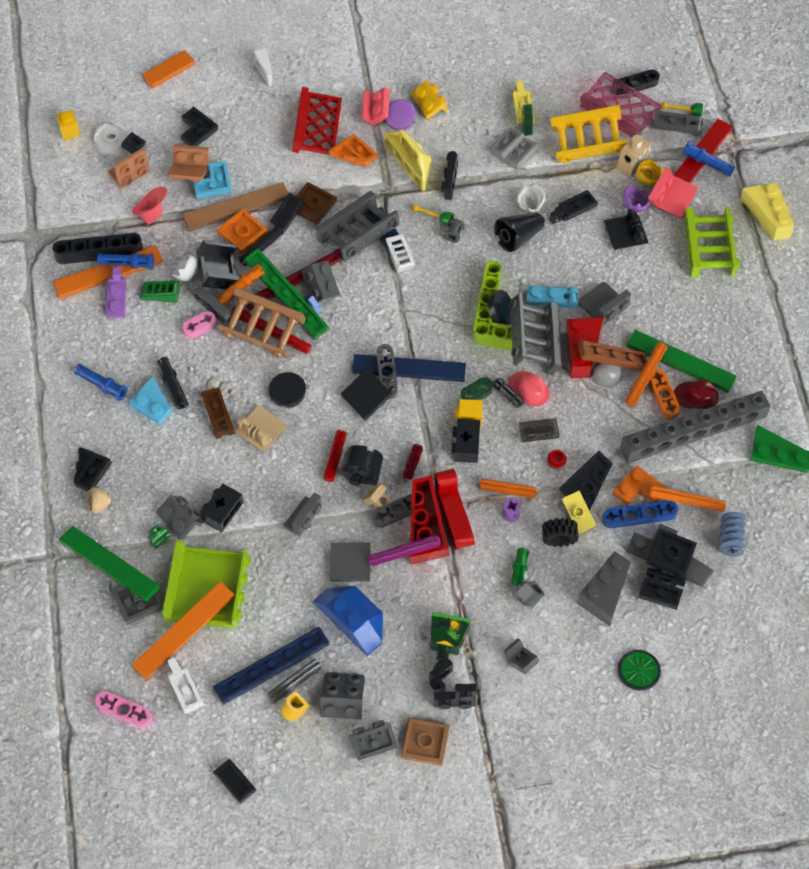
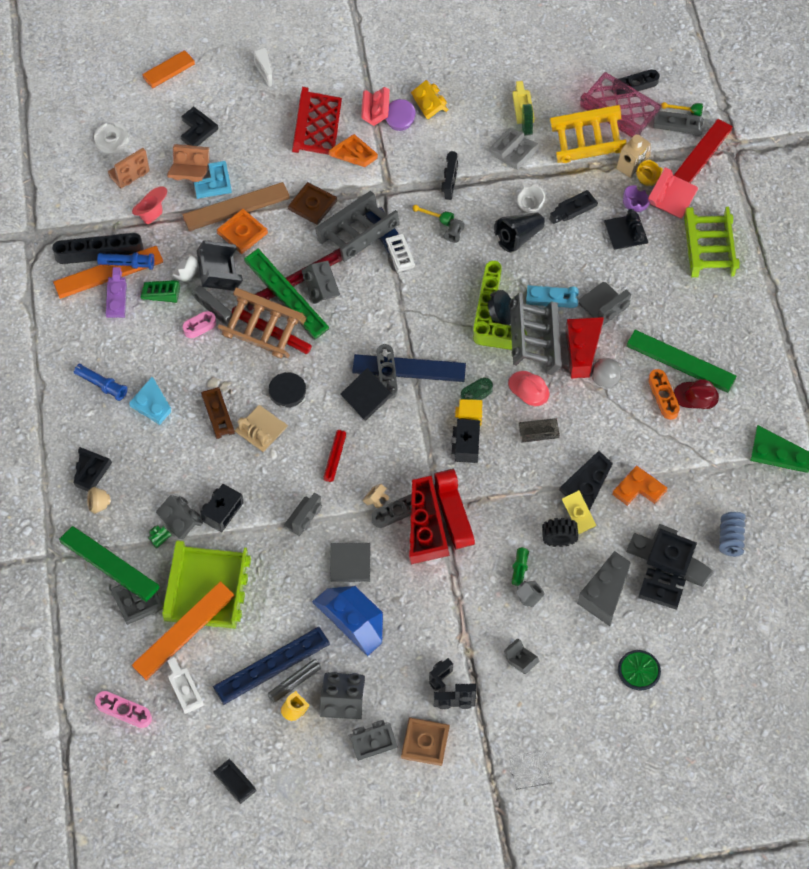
yellow brick [56,110,80,140] -> none
black plate [121,132,146,154] -> none
black pin [157,357,189,409] -> none
orange pin [216,264,265,306] -> none
black pin [238,225,284,266] -> none
black tile [270,192,305,232] -> none
tile [303,295,323,314] -> none
black brick [341,445,384,486] -> none
magenta axle [368,535,441,566] -> none
light yellow wedge [384,130,432,192] -> none
dark red axle [403,444,423,480] -> none
dark green torso [430,611,470,661] -> none
orange axle [480,479,537,498] -> none
black axle [493,378,524,408] -> none
medium lavender bush [502,498,521,522] -> none
red plate [547,450,567,468] -> none
dark orange tile [578,340,647,371] -> none
blue beam [602,500,678,528] -> none
dark grey brick [620,391,770,464] -> none
orange axle [625,342,667,407] -> none
orange axle [650,485,726,512] -> none
blue pin [682,141,735,177] -> none
light yellow wedge [740,182,794,241] -> none

